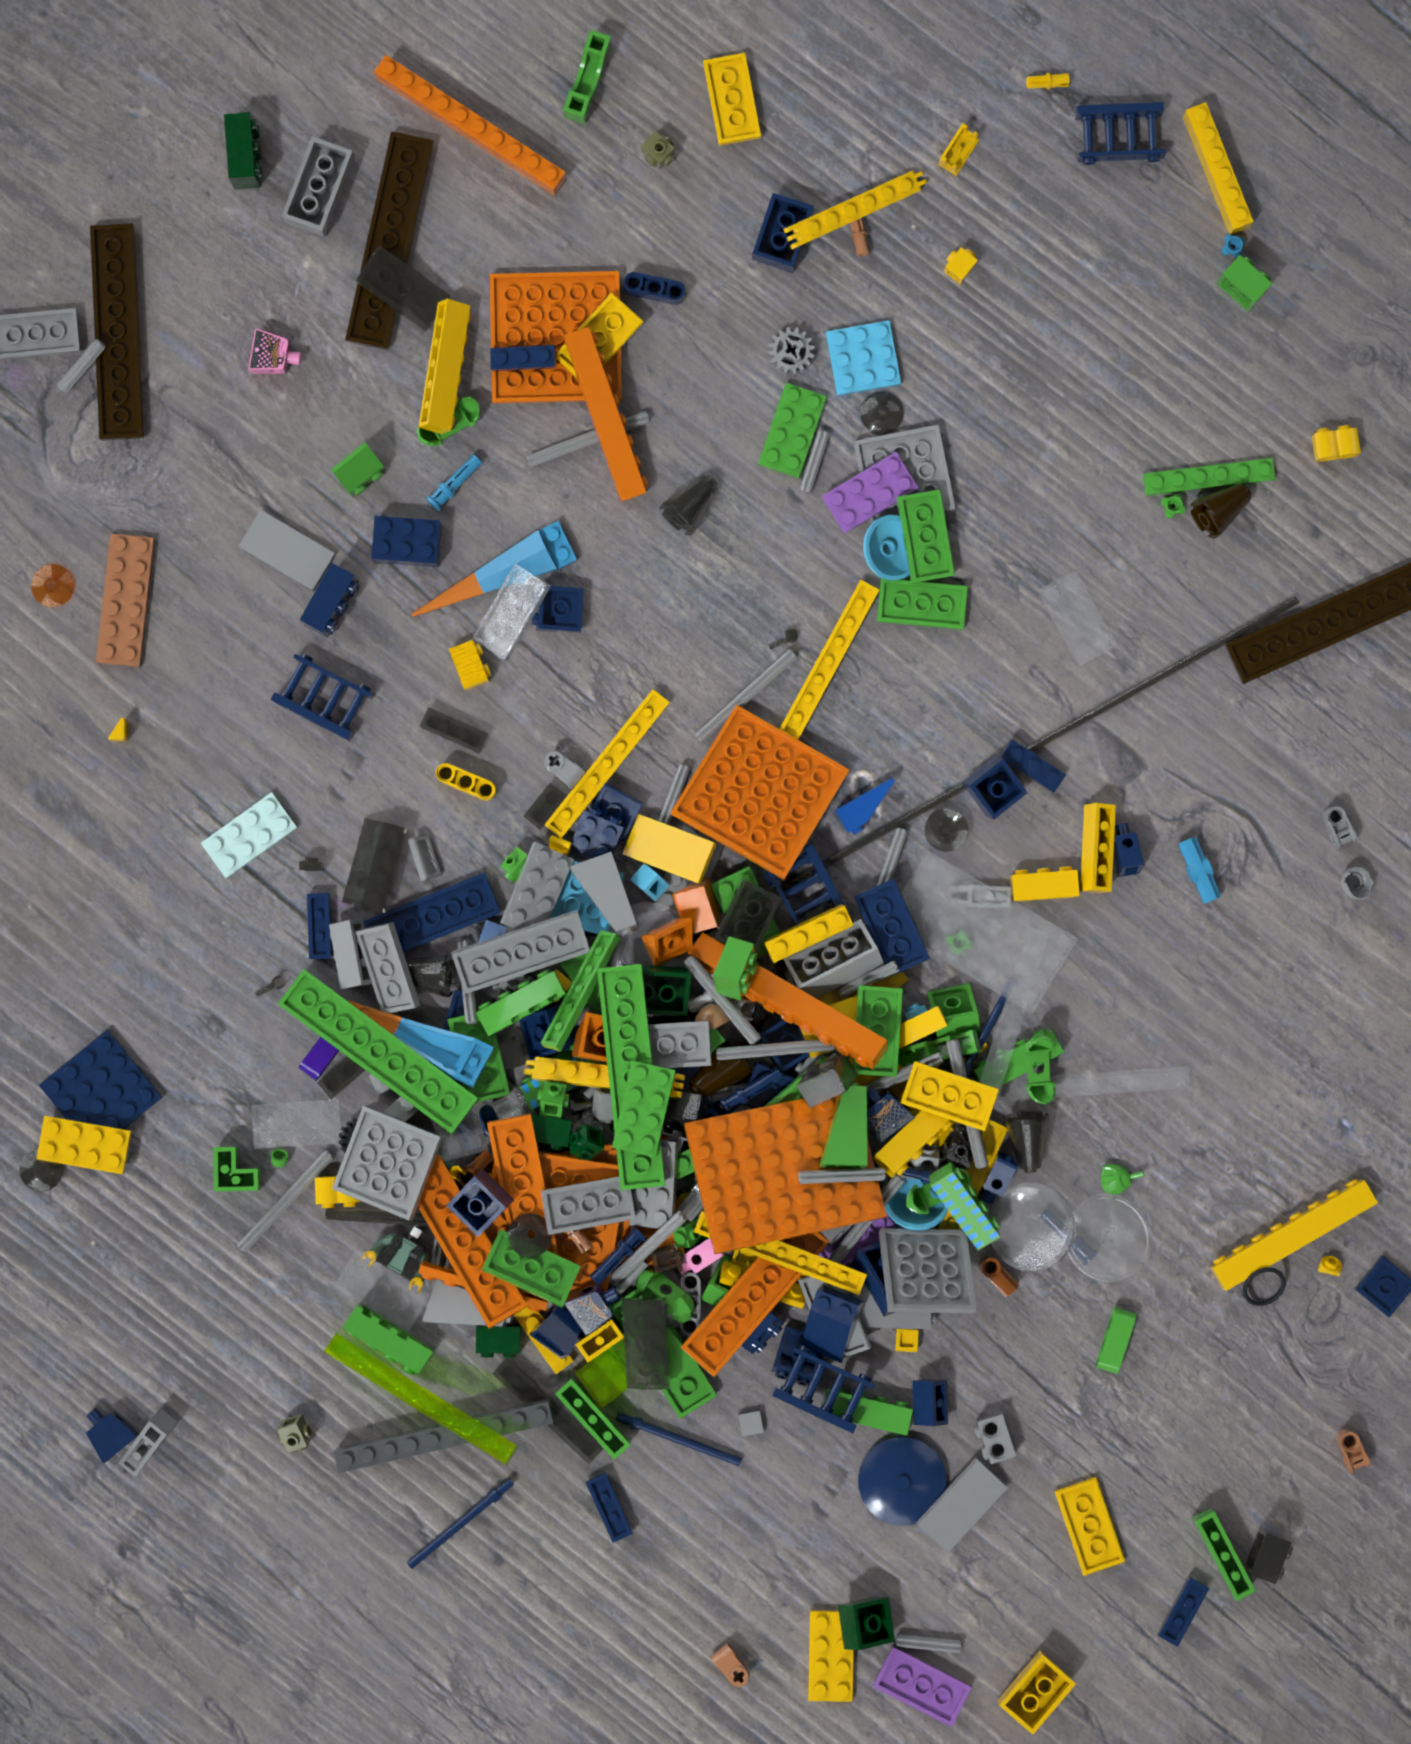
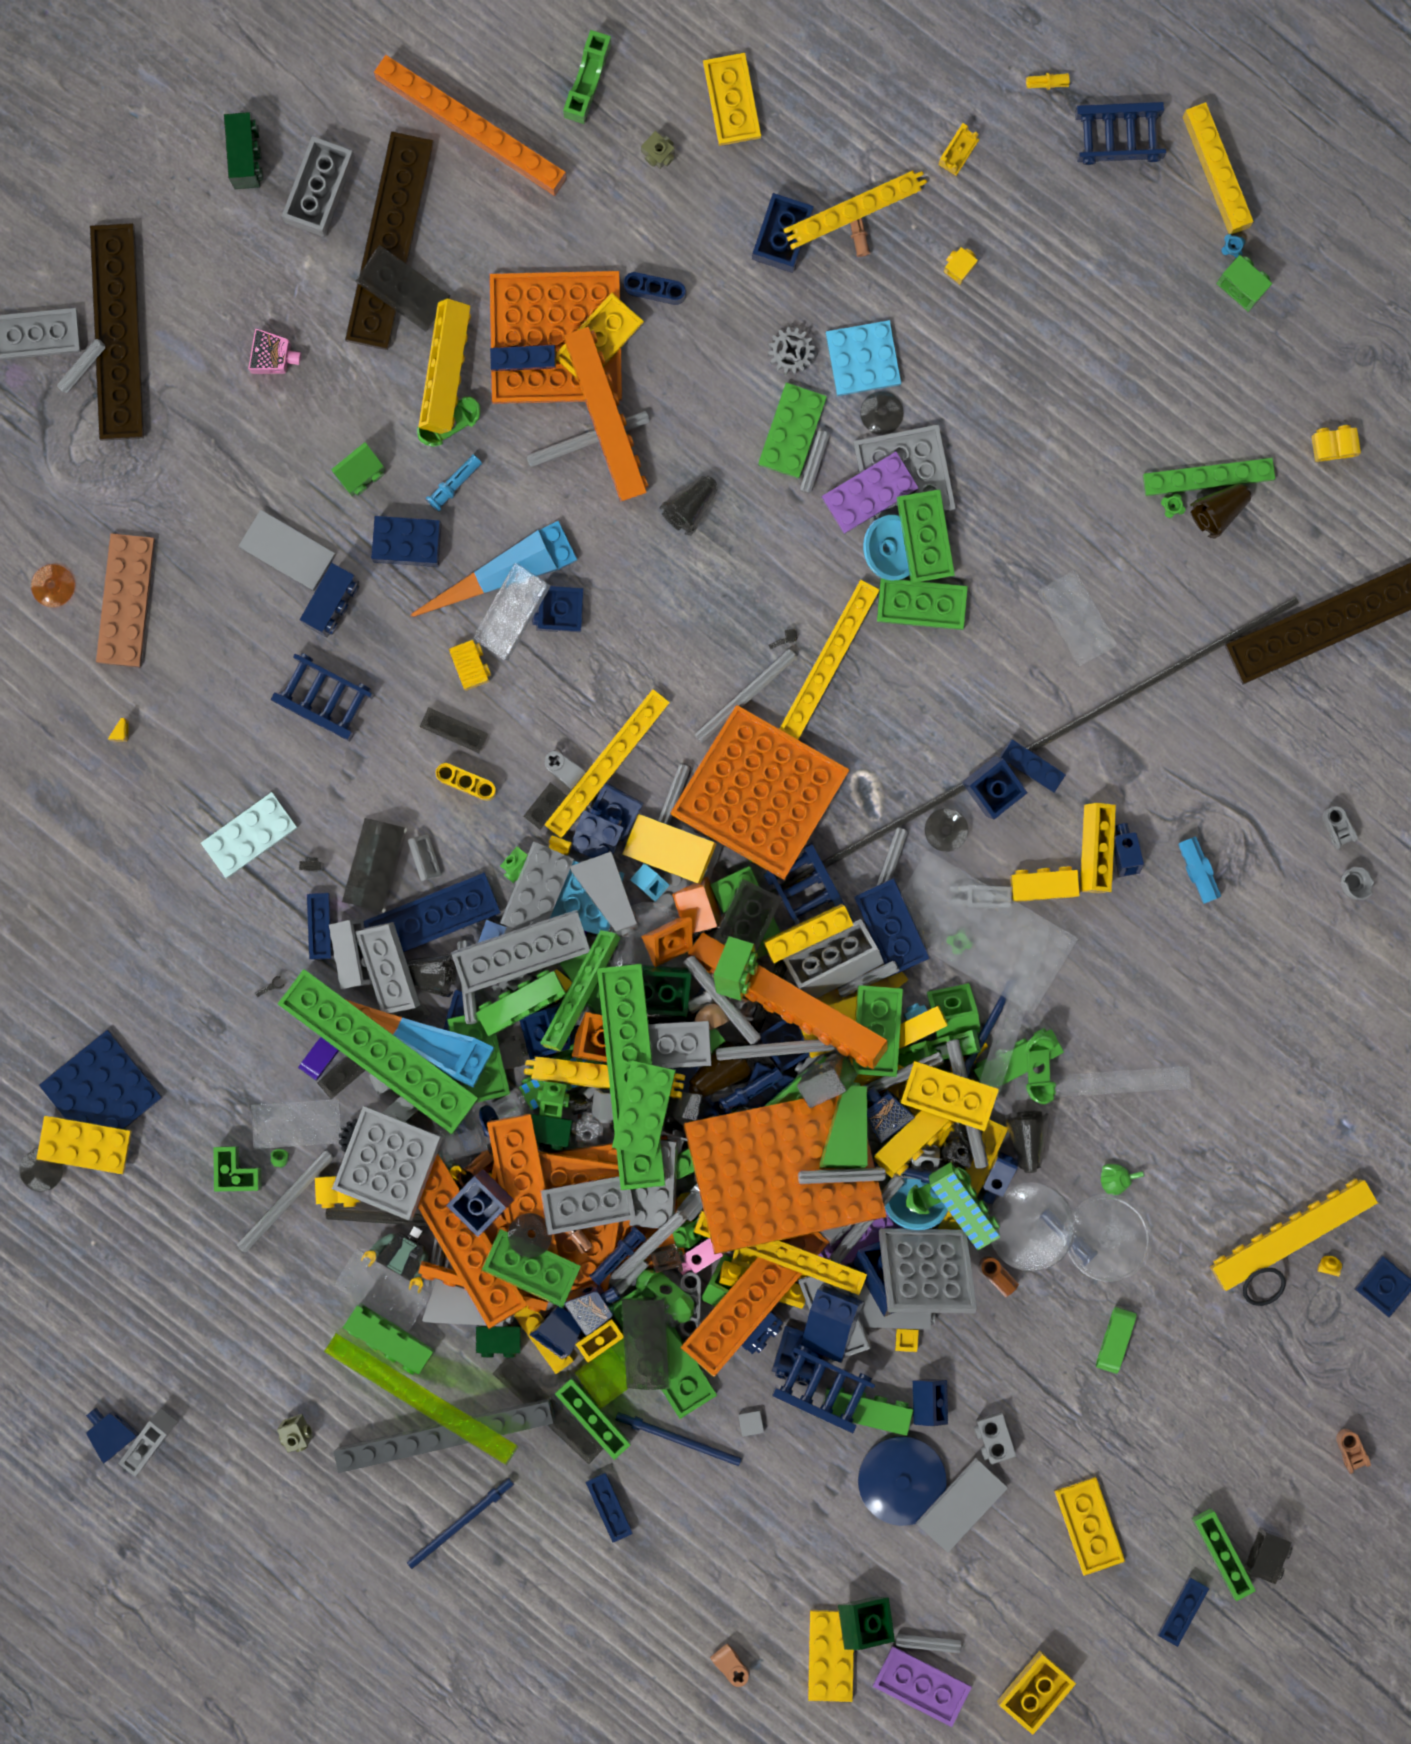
dark green brick [569,1123,604,1160] -> none
blue slope [834,778,894,835] -> none

